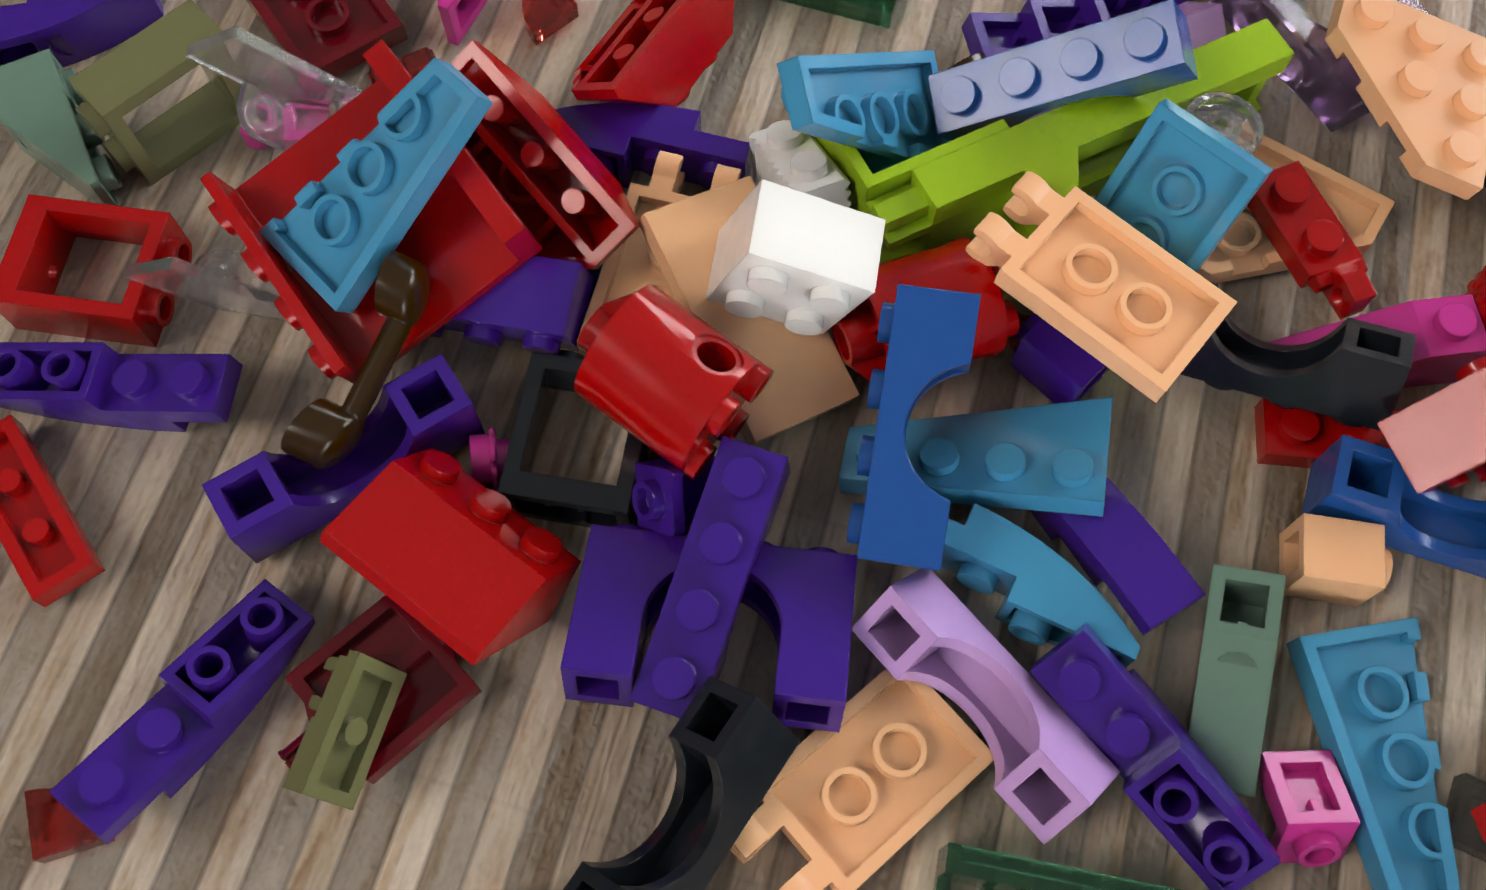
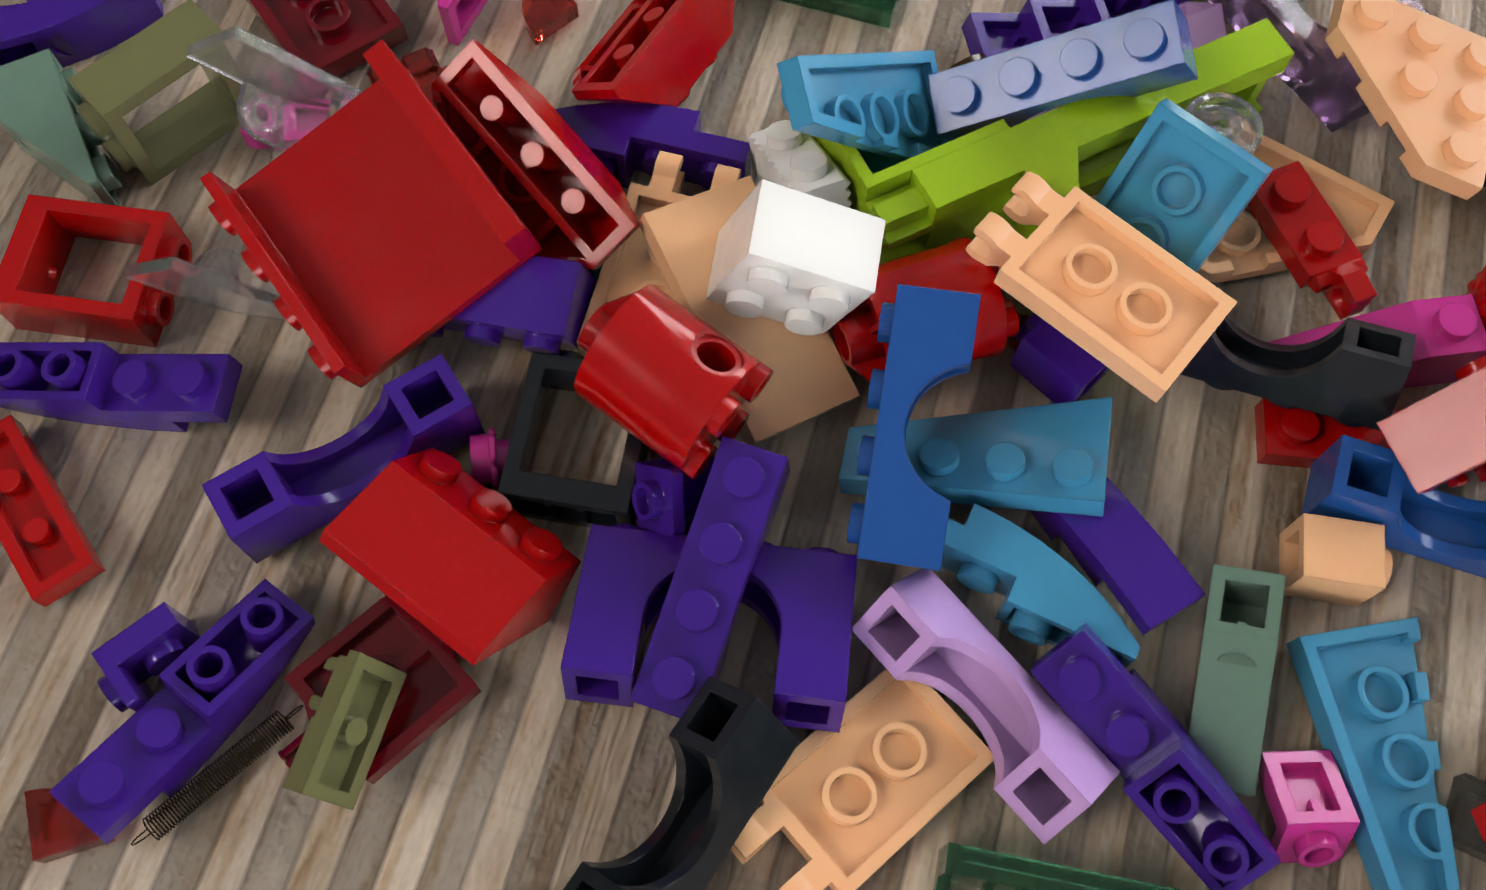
dark azure wing [259,57,493,313] -> none
dark brown piece [281,250,431,469] -> none
none -> dark purple bracket [91,602,201,712]
none -> dark brown piece [131,705,303,846]

